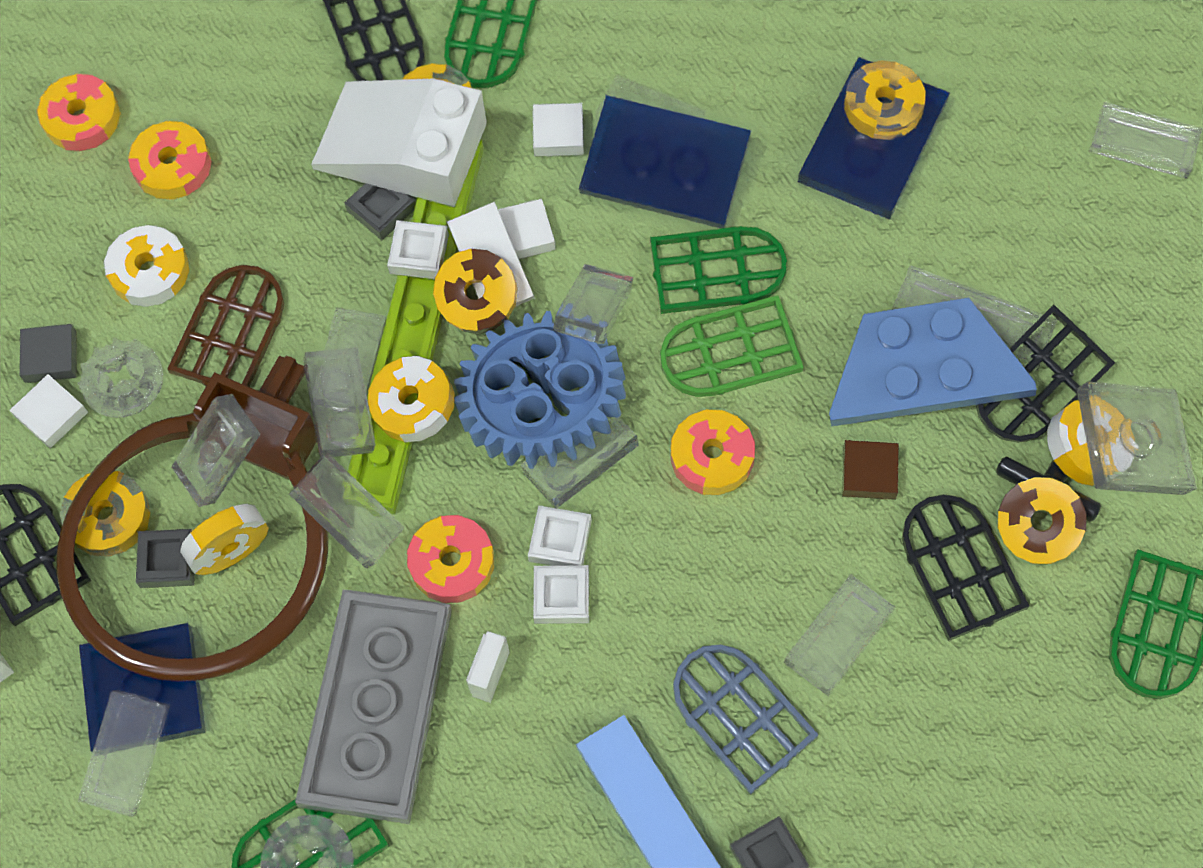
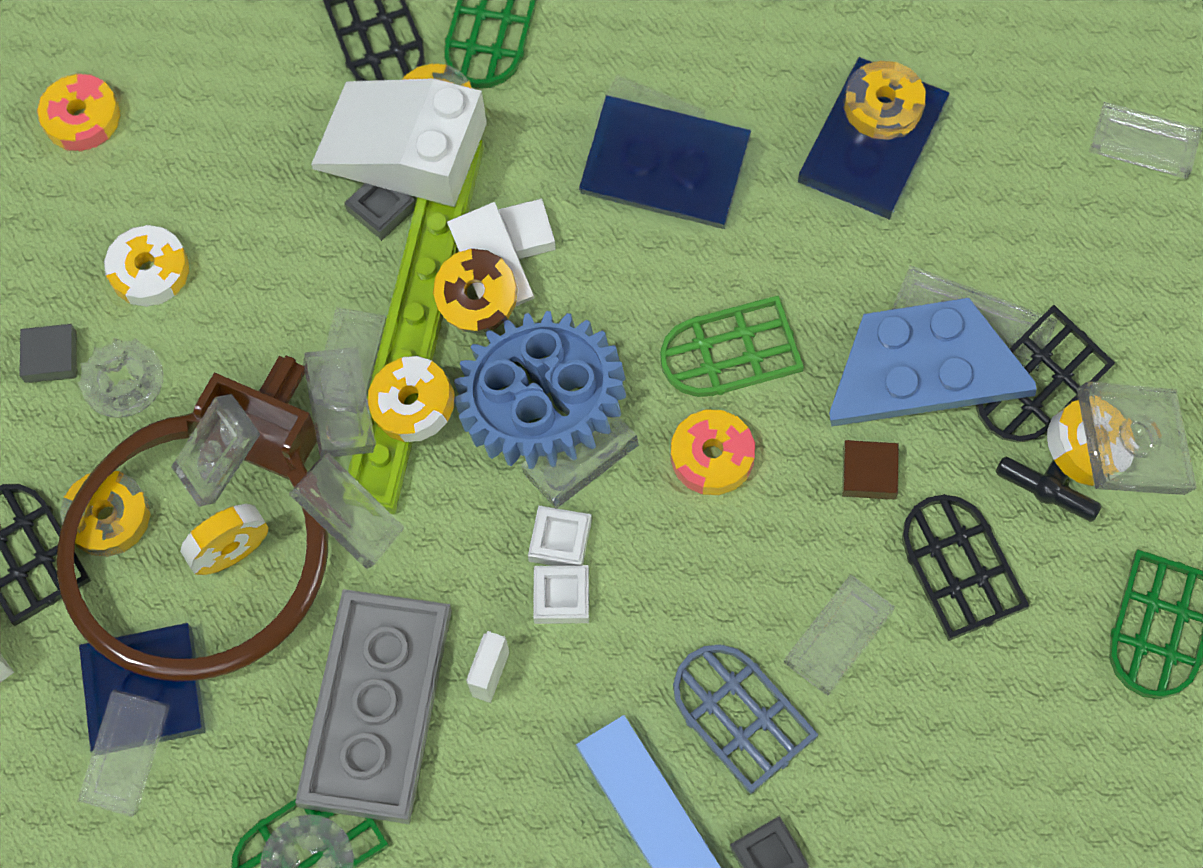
white tile [9,374,88,449] -> none
yellow piece [128,121,212,200] -> none
dark grey tile [136,529,195,588] -> none
reddish brown window [167,265,284,387] -> none
white tile [387,220,449,279] -> none
coral piece [407,515,494,603] -> none
white tile [533,103,584,156] -> none
clear tile [553,264,634,344] -> none
green window [650,226,787,314] -> none
yellow piece [998,477,1086,564] -> none

